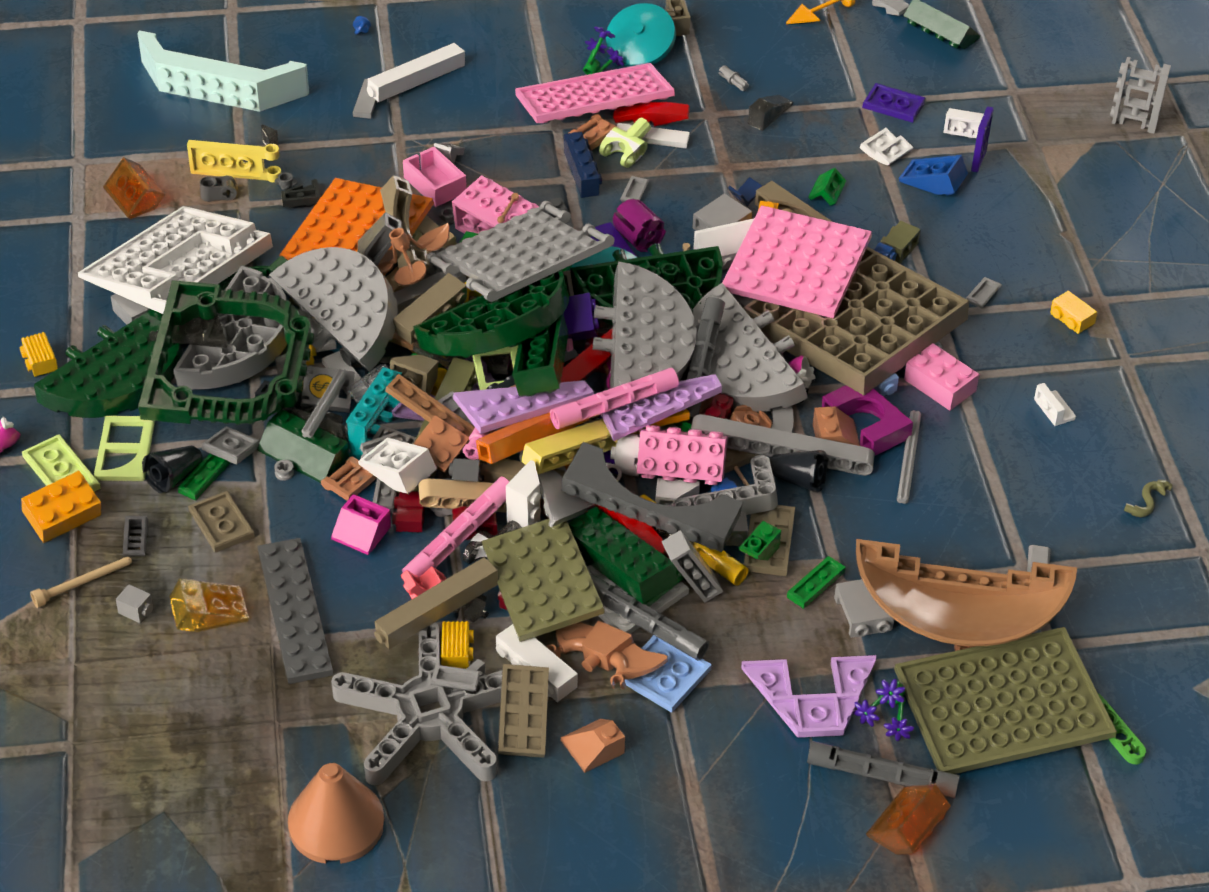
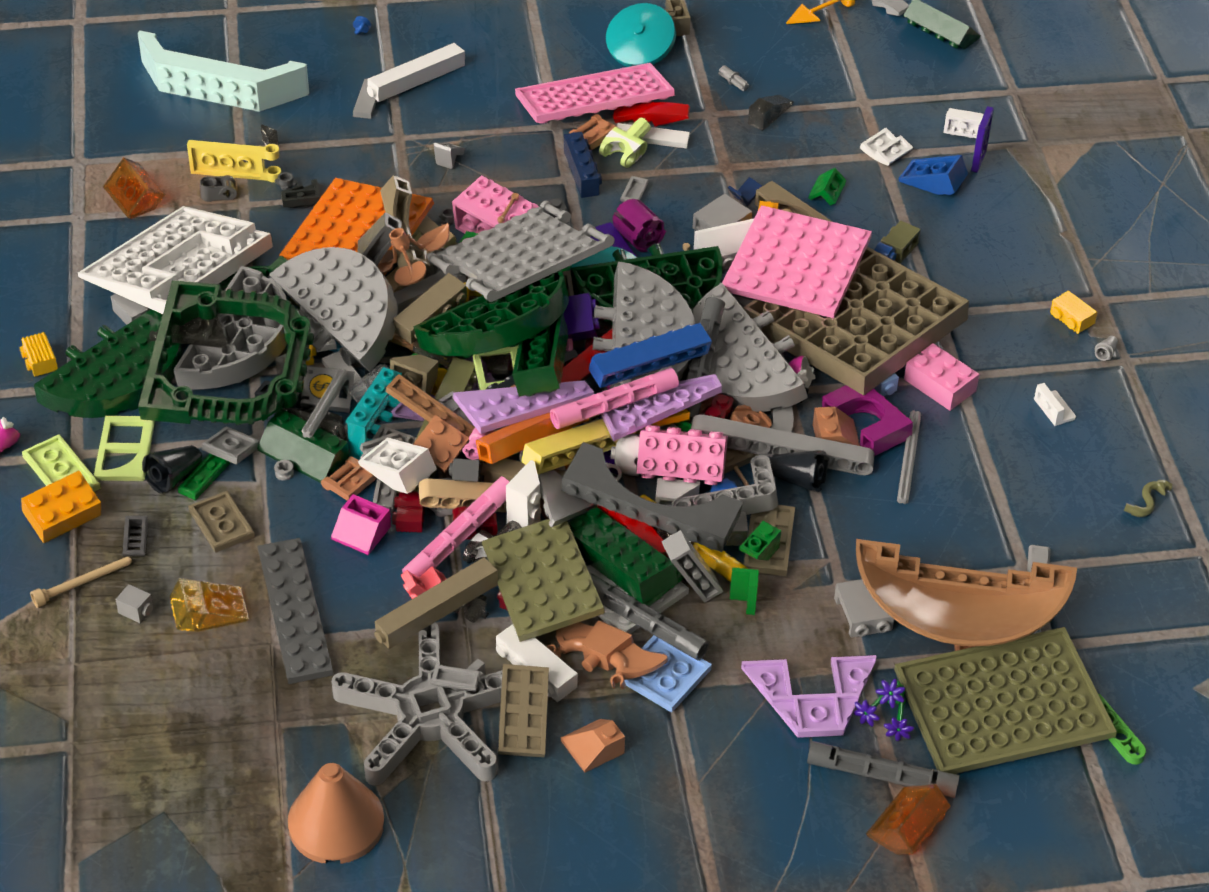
bright pink piece [403,147,466,207] -> none
yellow brick [441,621,474,669] -> none
plant [583,26,624,75] -> none
green plate [787,556,846,609] -> none
dark purple tile [862,83,926,123] -> none
light grey tile [966,277,1002,308] -> none
light grey fence [1110,57,1171,134] -> none
none -> blue brick [589,323,712,388]
none -> green panel [730,568,759,615]
none -> light grey cone [1095,336,1118,361]

